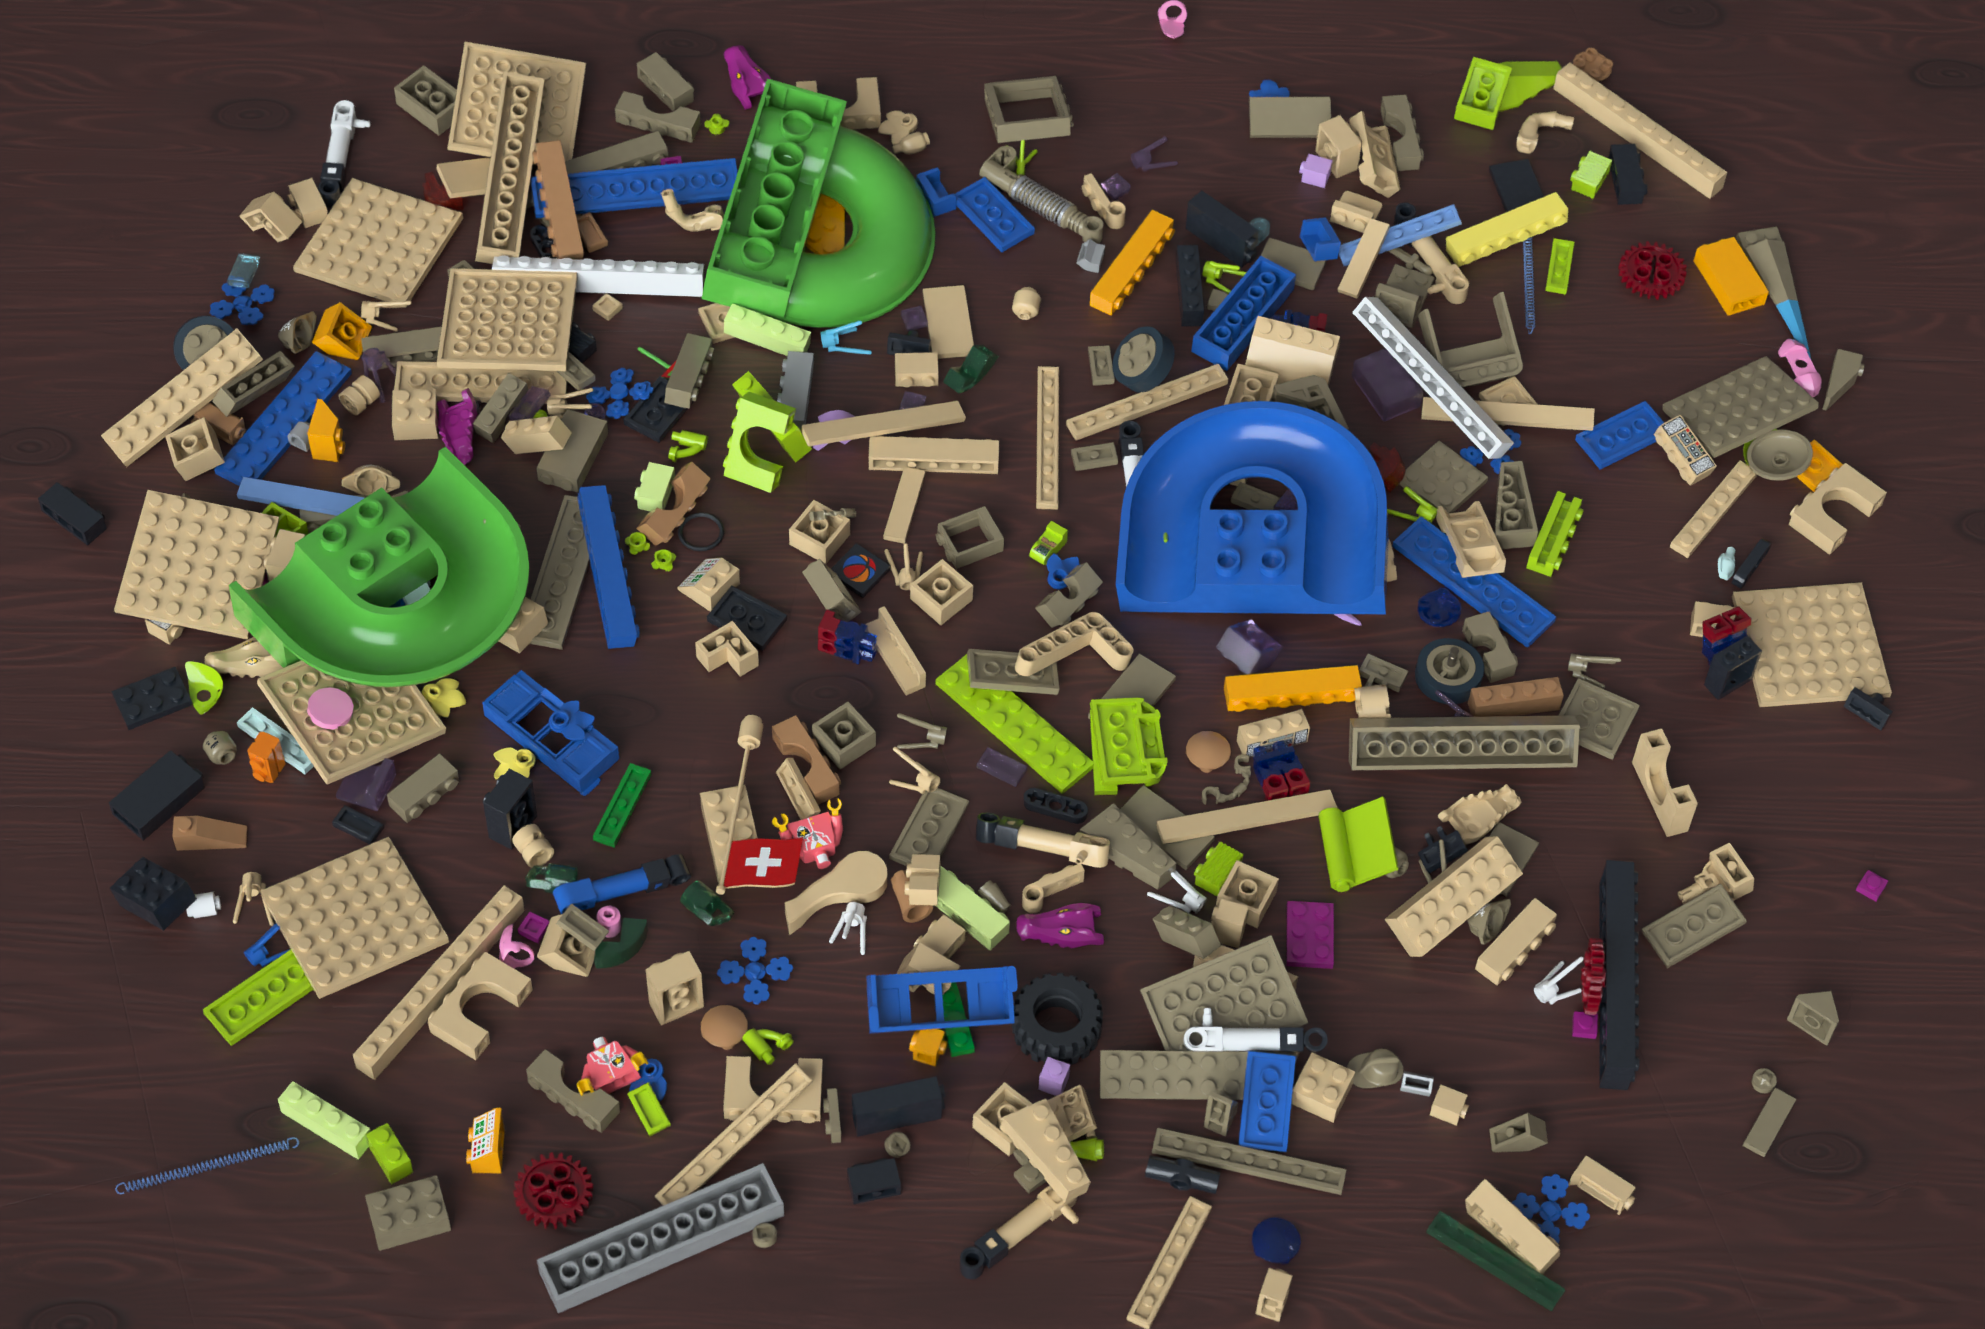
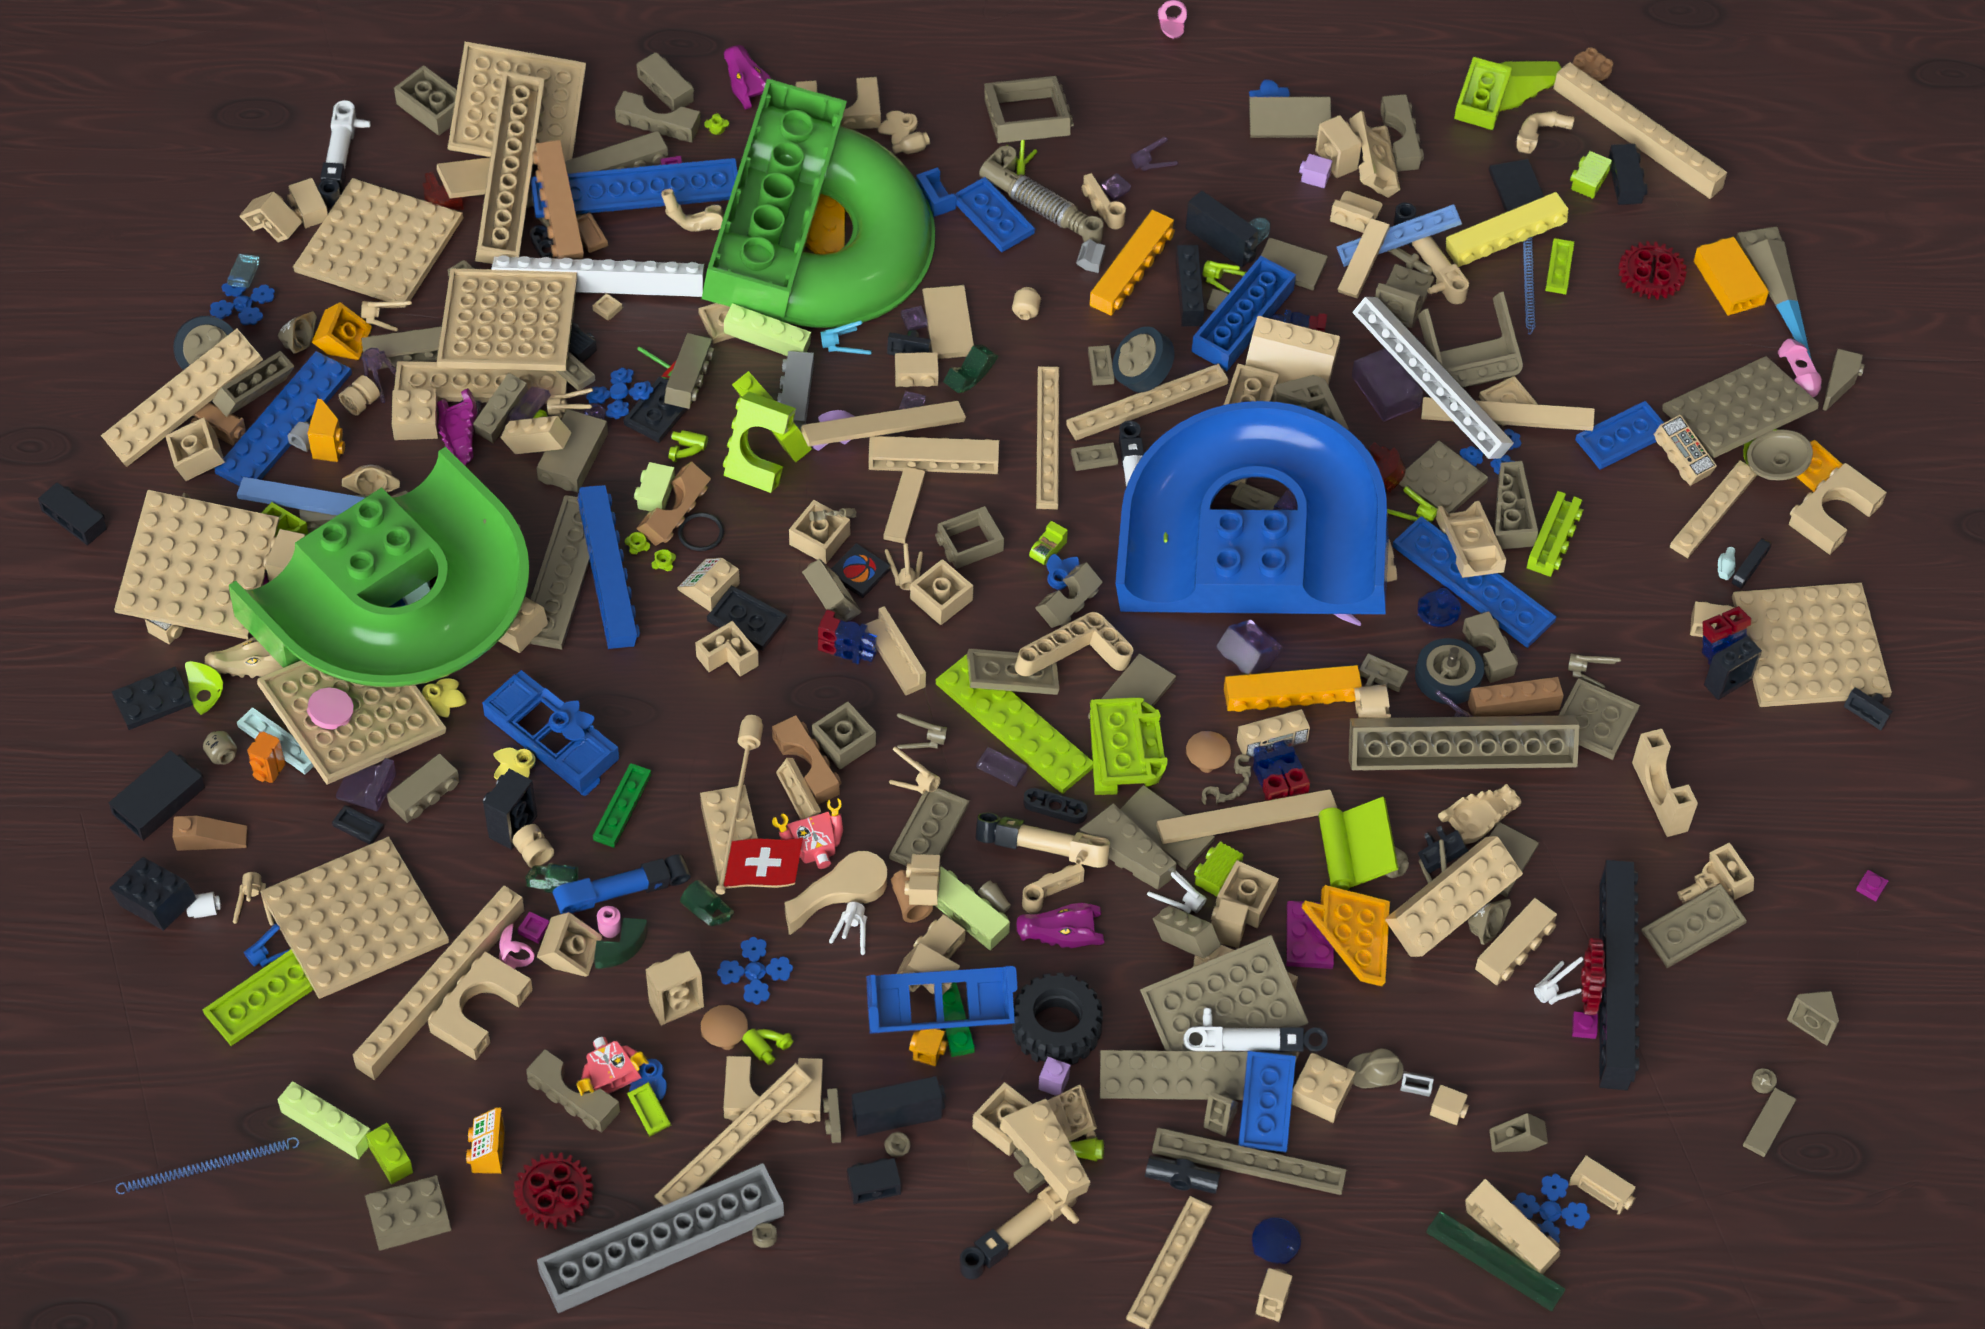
dark tan tile [556,904,609,951] -> none
blue panel [1300,218,1341,261] -> none
none -> light orange wing [1302,885,1390,986]

